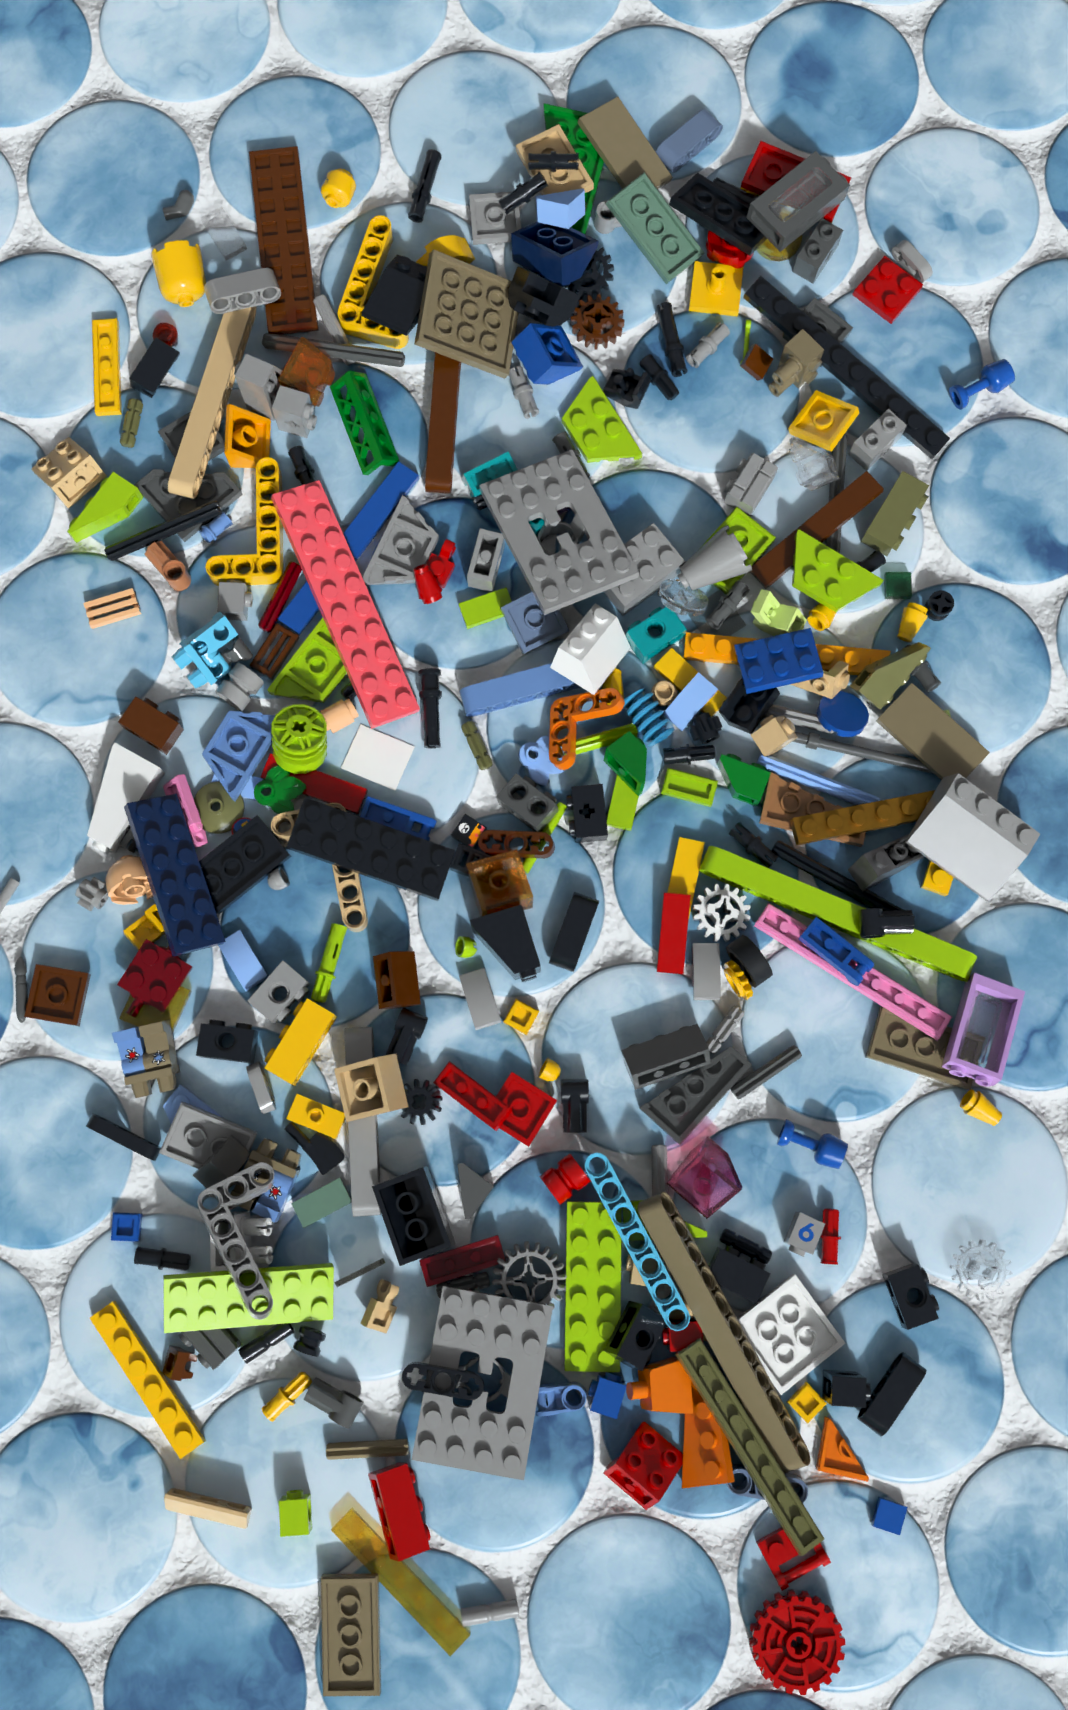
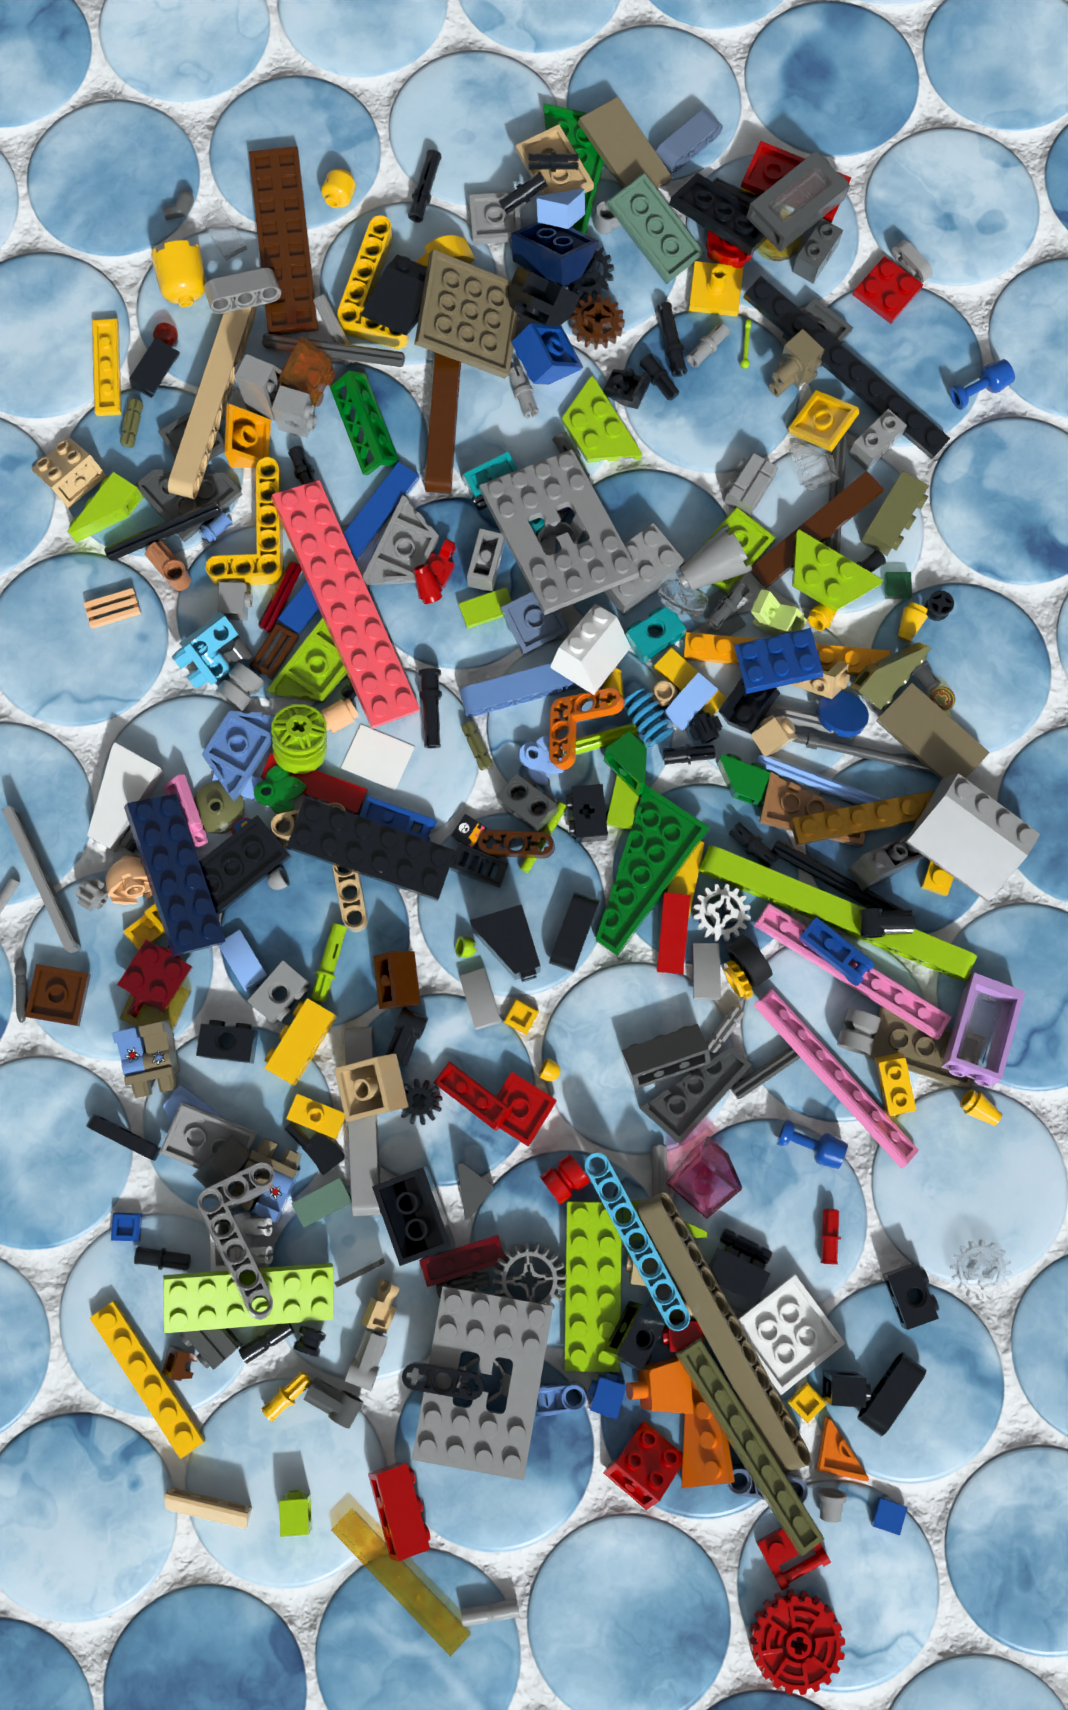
reddish brown brick [118,696,184,755] -> none
light grey beam [246,1062,276,1114] -> none
dark tan tile [321,1573,381,1696] -> none
dark tan axle [326,1439,409,1460] -> none
clear orange slope [466,849,533,917] -> none
black piece [561,1079,589,1133] -> none
lime tile [661,768,718,807] -> none
reddish brown tile [740,344,773,381] -> none
light grey brick [784,1212,825,1257] -> none
none -> light grey tile [1,806,81,954]
none -> light grey piece [345,1329,388,1391]
none -> green wing [595,784,709,957]
none -> bright pink tile [754,989,919,1168]
none -> light grey piece [818,1488,847,1523]
none -> light grey wheel [837,1009,881,1055]
none -> yellow brick [874,1052,917,1116]
none -> clear yellow tile [928,686,956,711]

